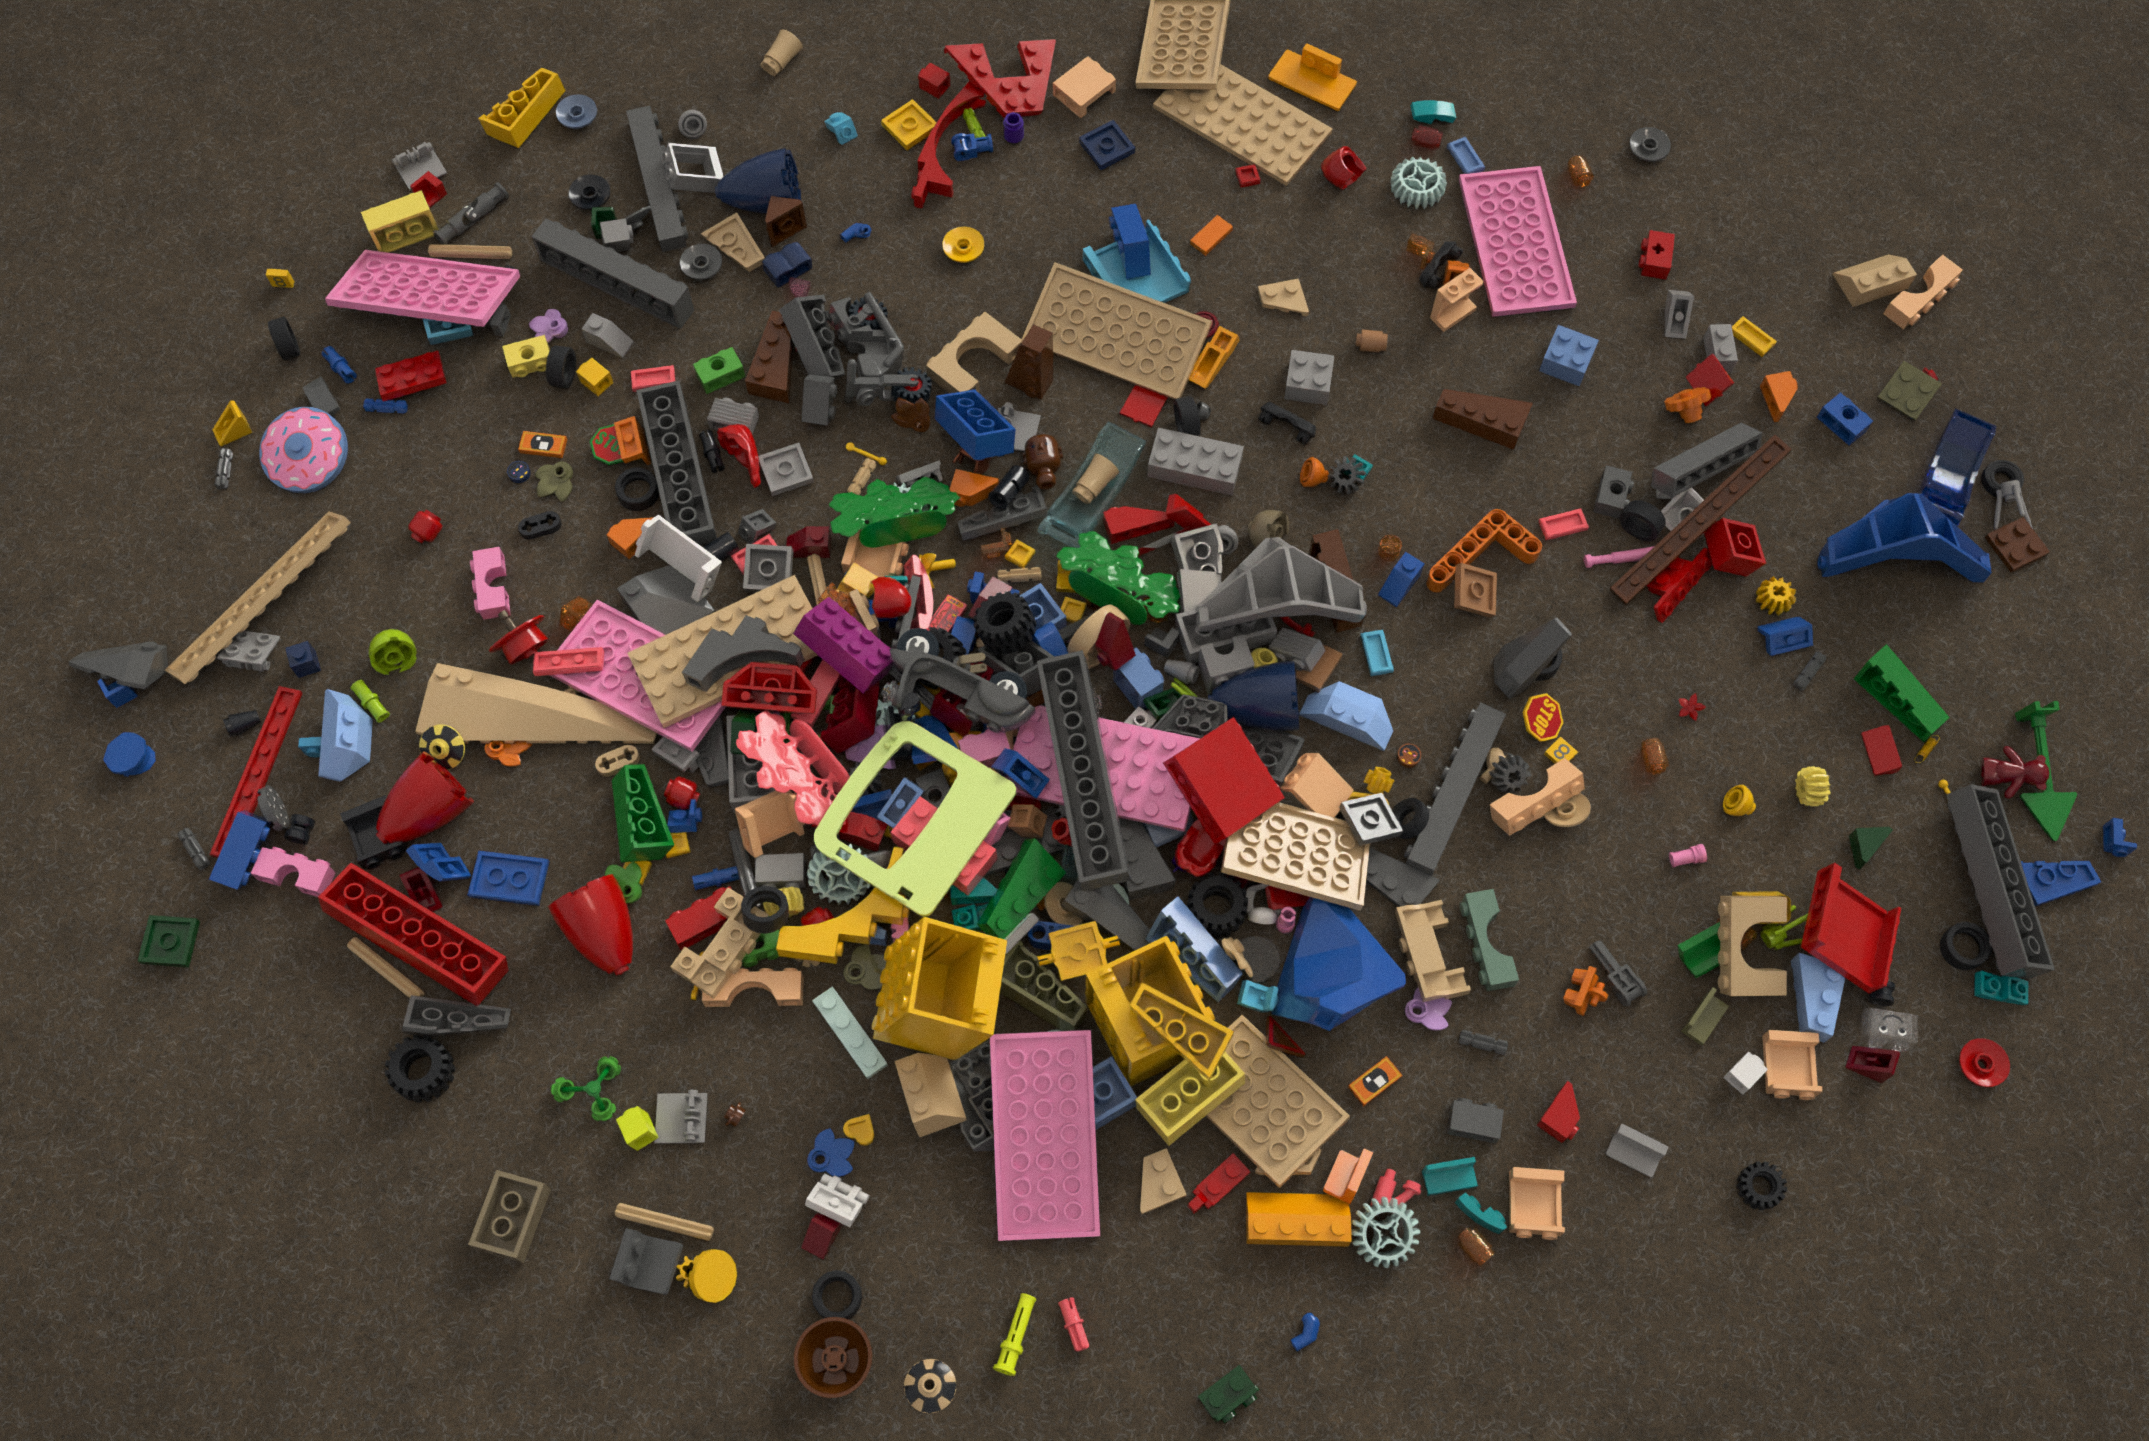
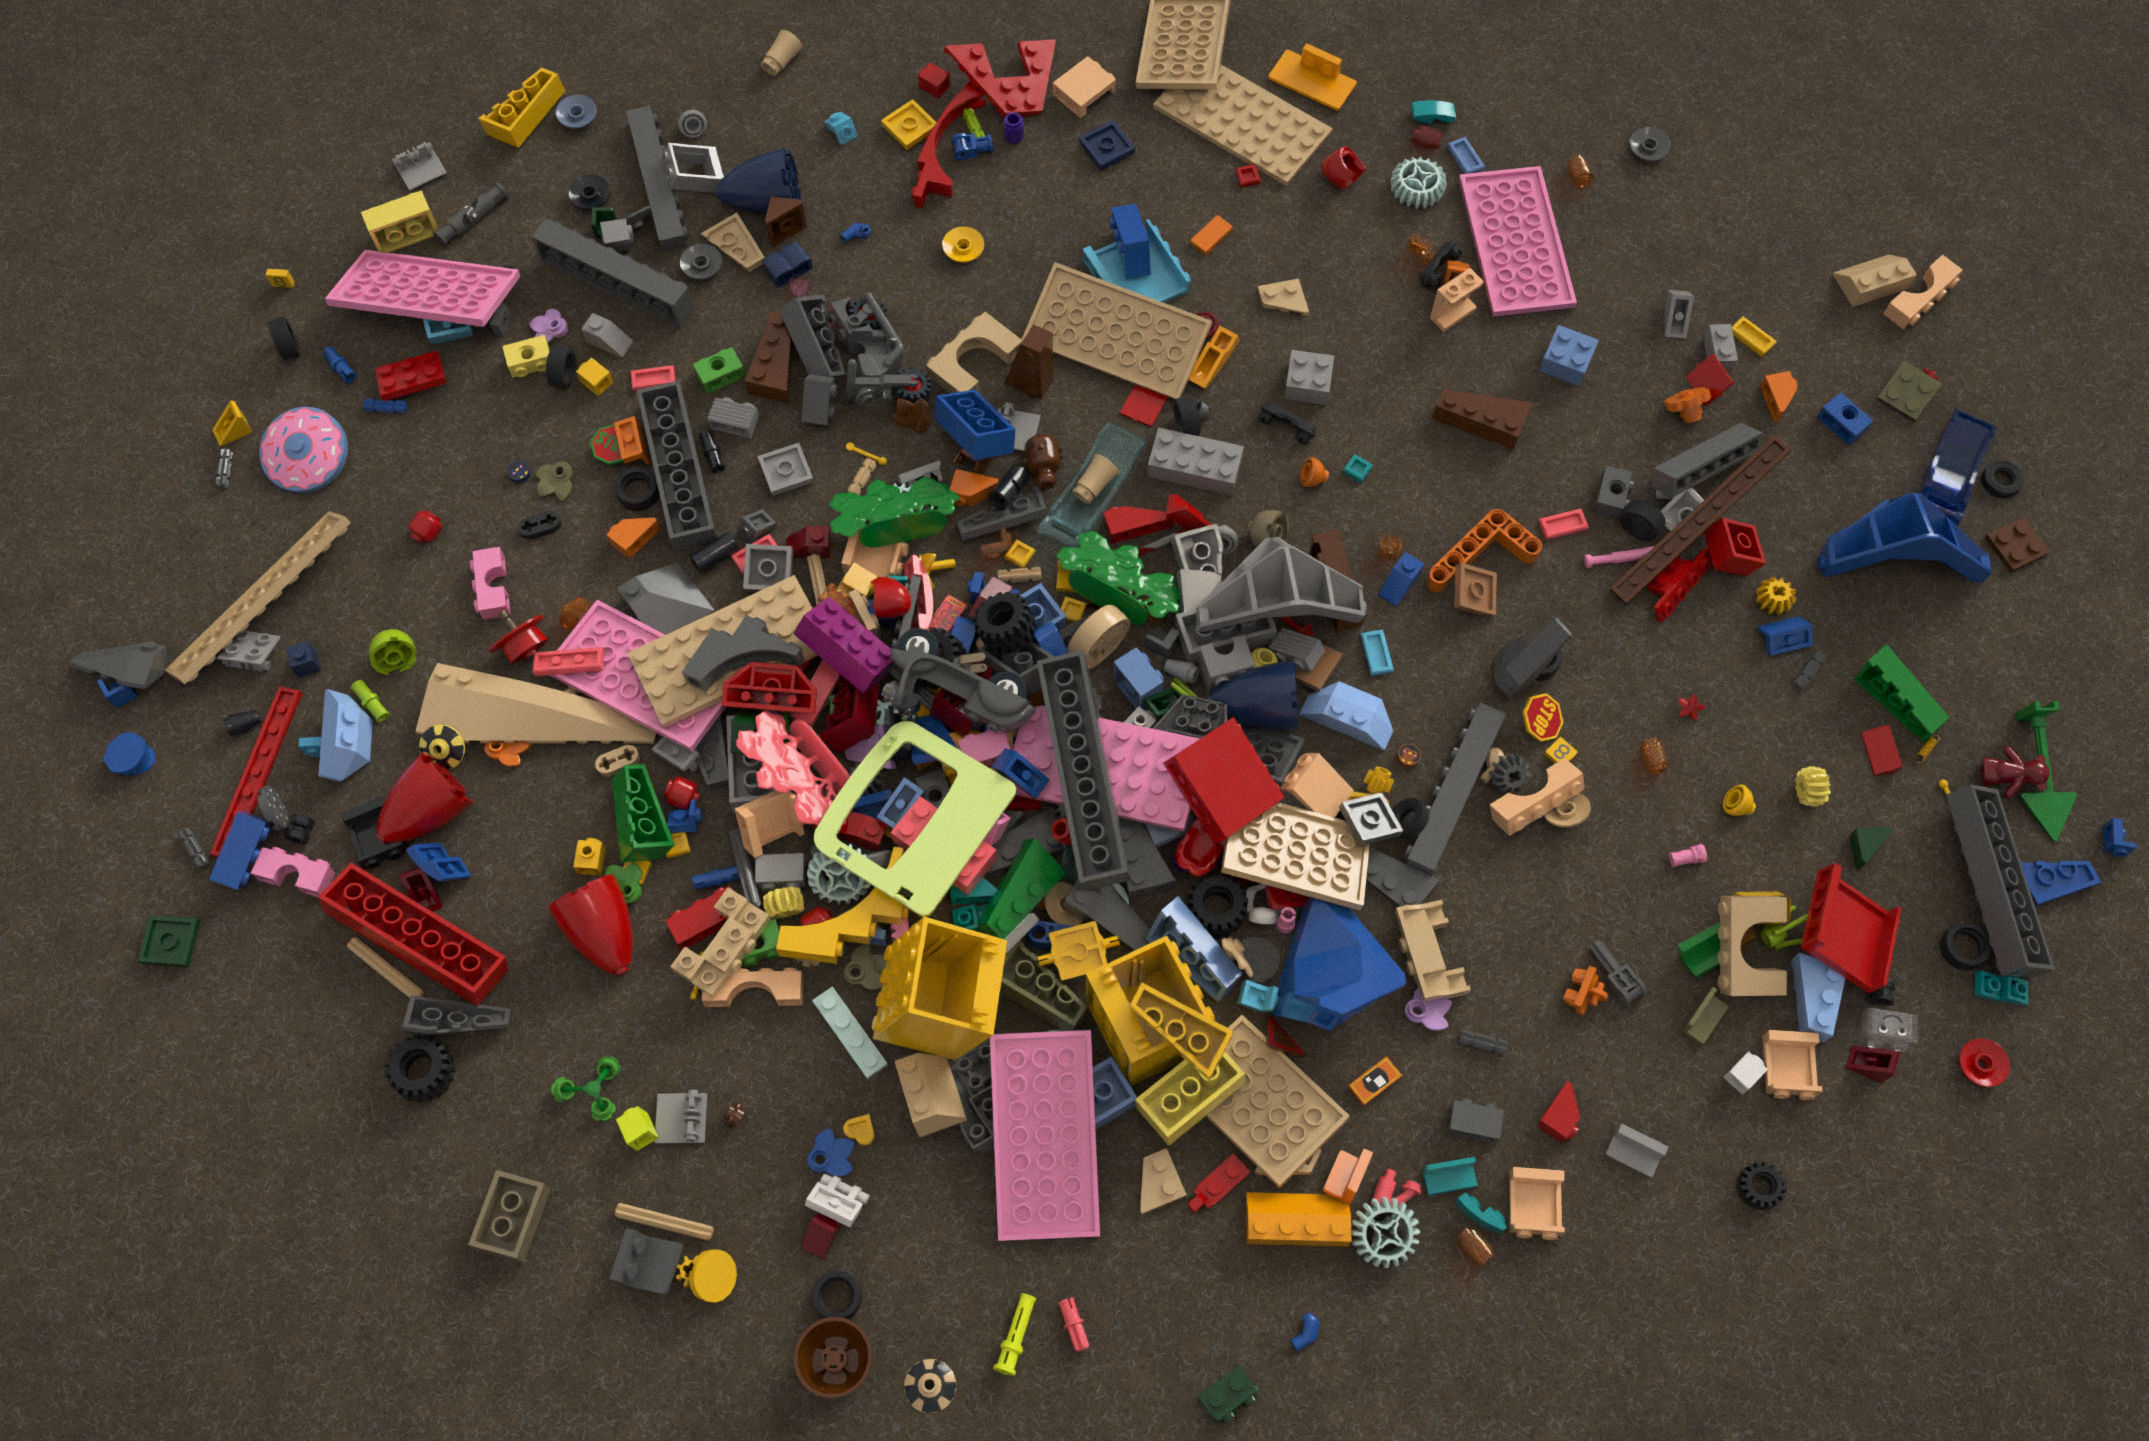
dark grey slope [302,376,341,416] -> none
red panel [410,171,447,208] -> none
tan axle [428,244,512,259] -> none
blue tile [467,851,550,906] -> none
tile [518,431,567,458] -> none
white panel [635,515,722,602] -> none
red hair [717,424,761,488] -> none
black tyre [741,886,789,934] -> none
medium nougat brick [1008,804,1047,838] -> none
dark red slope [1095,612,1136,671] -> none
dark grey gear [1328,456,1366,494] -> none
medium nougat brick [1356,329,1388,353] -> none
sand green arch [1460,889,1519,991] -> none
red brick [1638,230,1675,280] -> none
light grey plant [1994,480,2033,530] -> none
none -> yellow brick [573,838,606,876]

